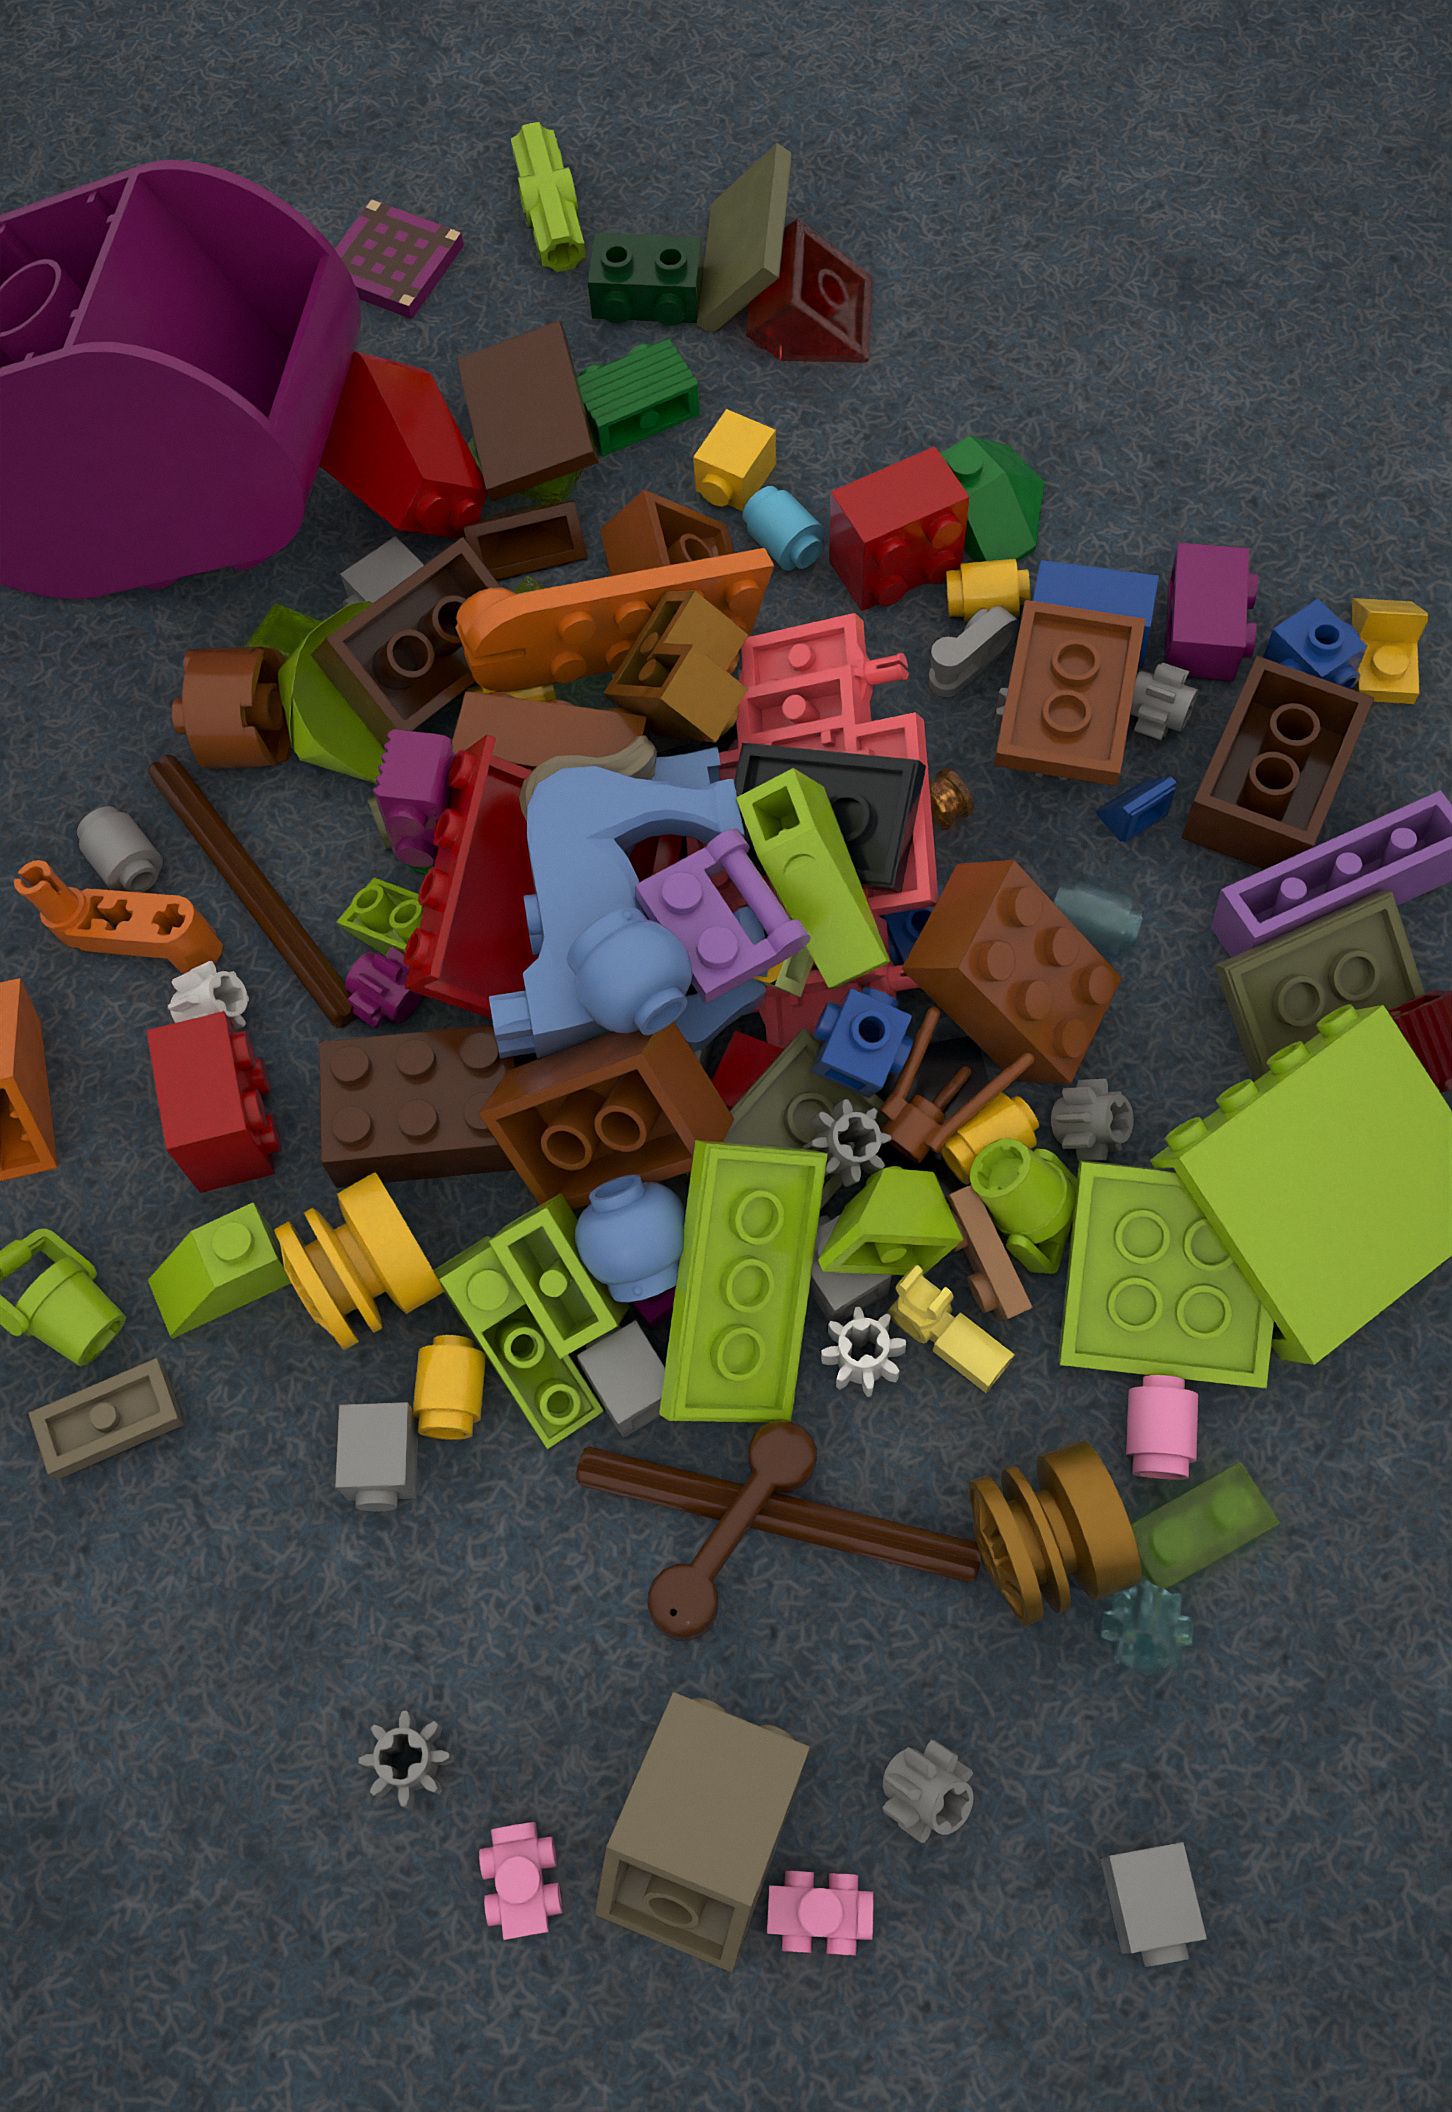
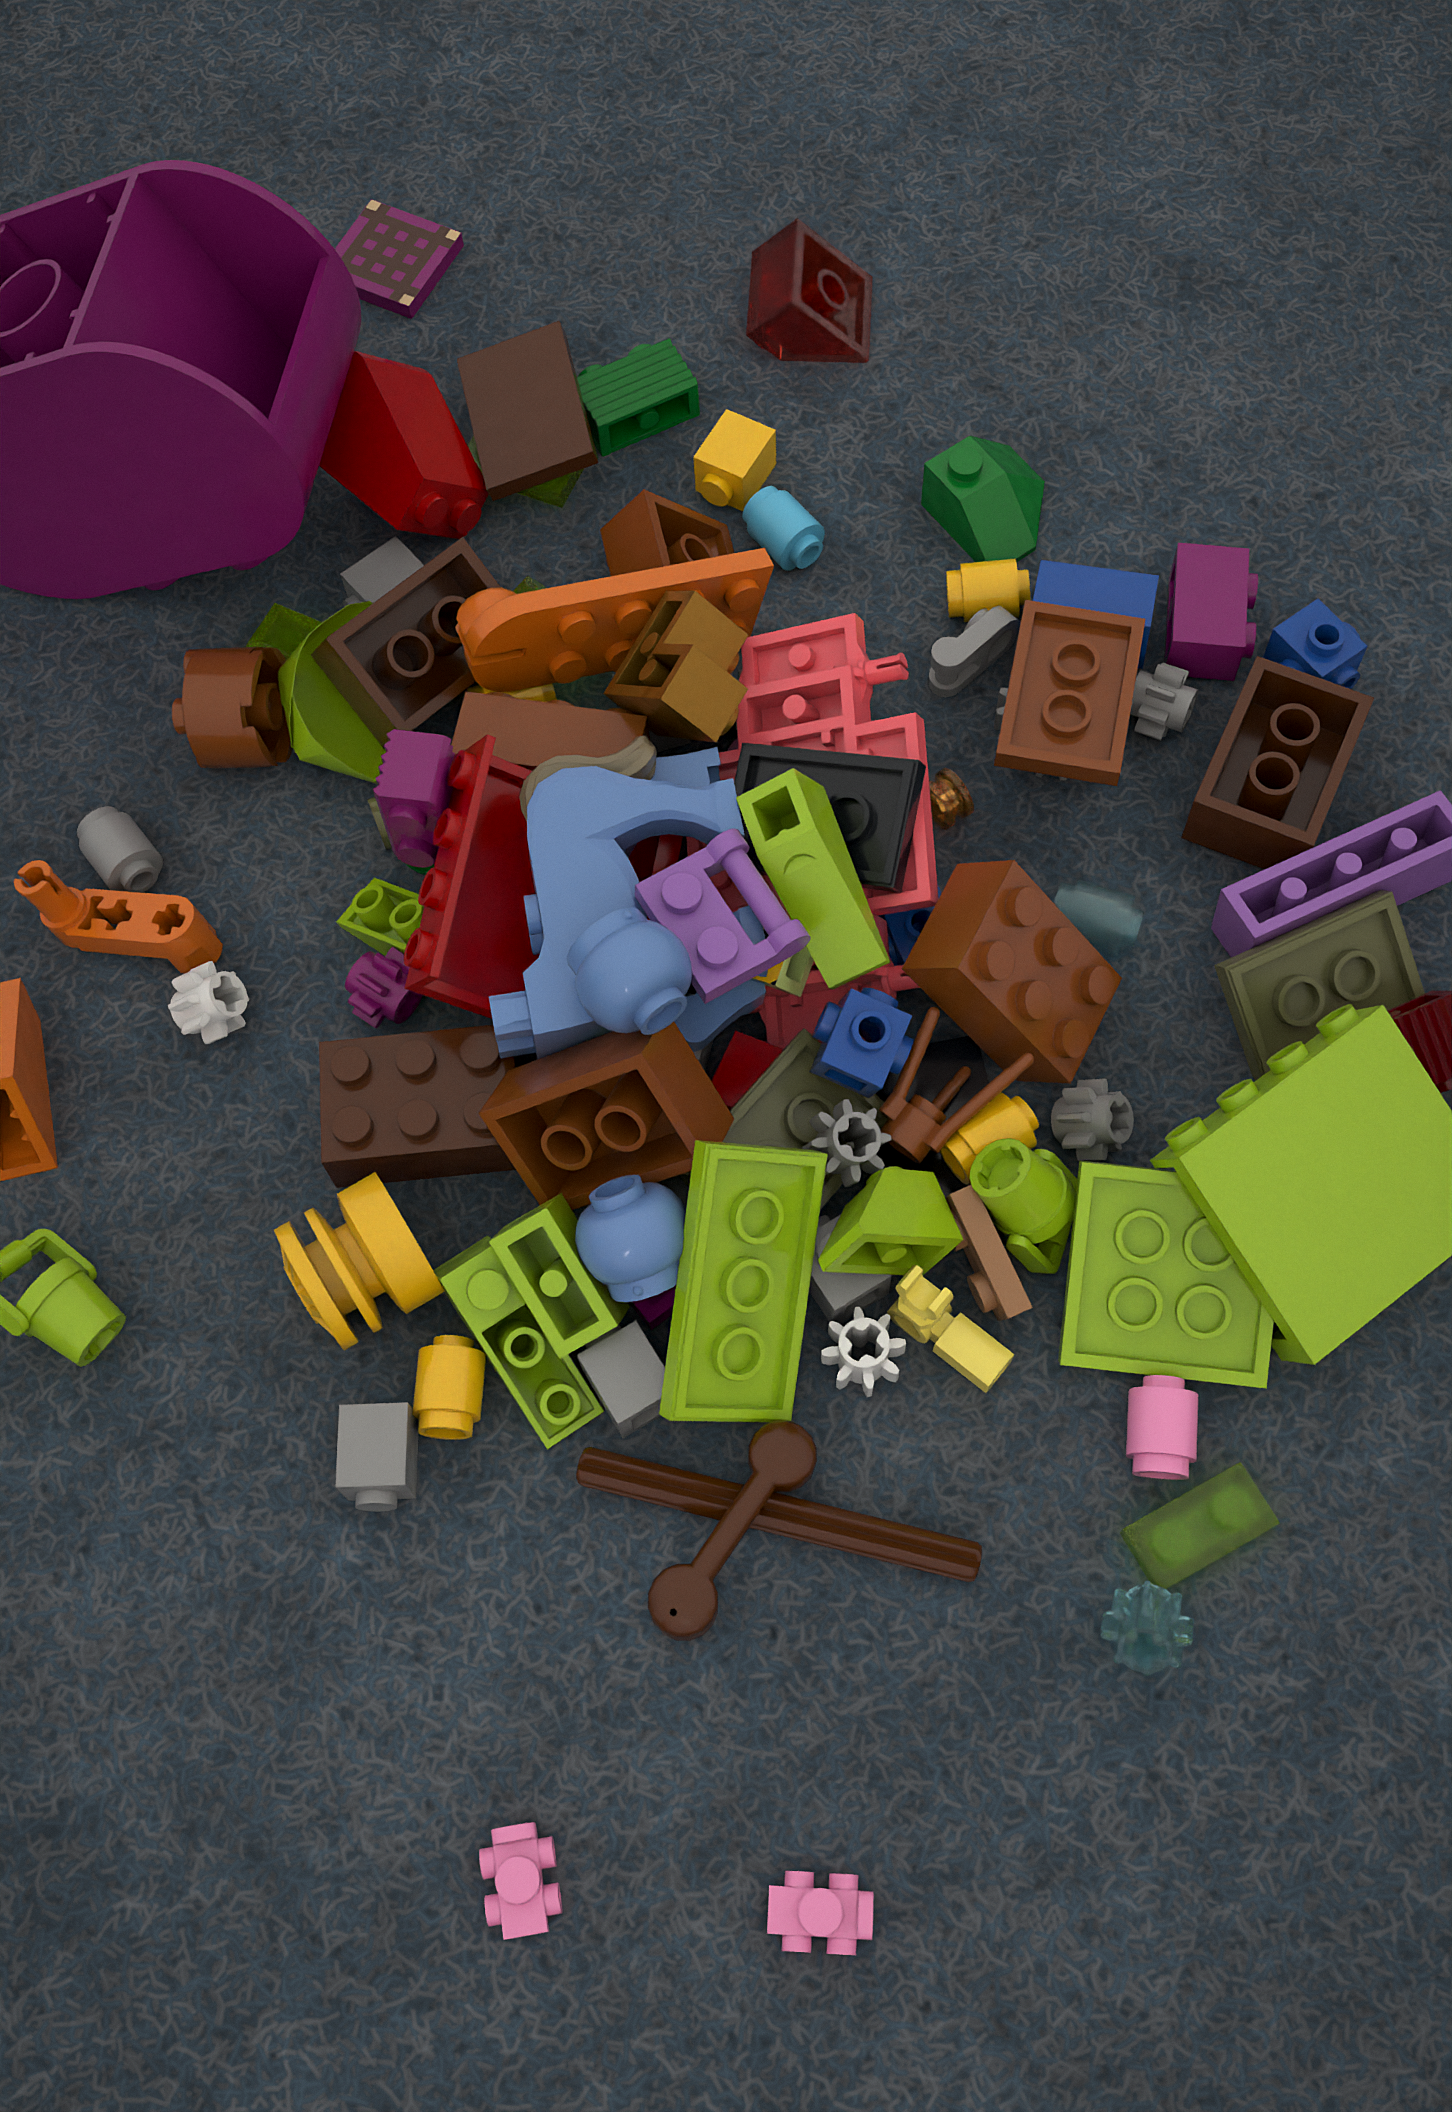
dark tan plate [28,1358,185,1480] -> none
red brick [146,1011,282,1193] -> none
reddish brown axle [148,755,358,1028] -> none
lime slope [148,1202,291,1339] -> none
light grey gear [359,1711,454,1809] -> none
reddish brown slope [463,500,588,580] -> none
lime piece [511,122,586,272] -> none
dark green brick [588,233,704,326] -> none
dark tan slope [595,1692,810,1972] -> none
olive tile [696,143,791,332] -> none
red brick [829,446,970,612] -> none
light grey gear [882,1740,973,1843] -> none
pearl gold wheel [968,1440,1142,1626] -> none
blue slope [1096,776,1177,842] -> none
light grey brick [1100,1842,1207,1967] -> none
yellow slope [1352,598,1429,704] -> none

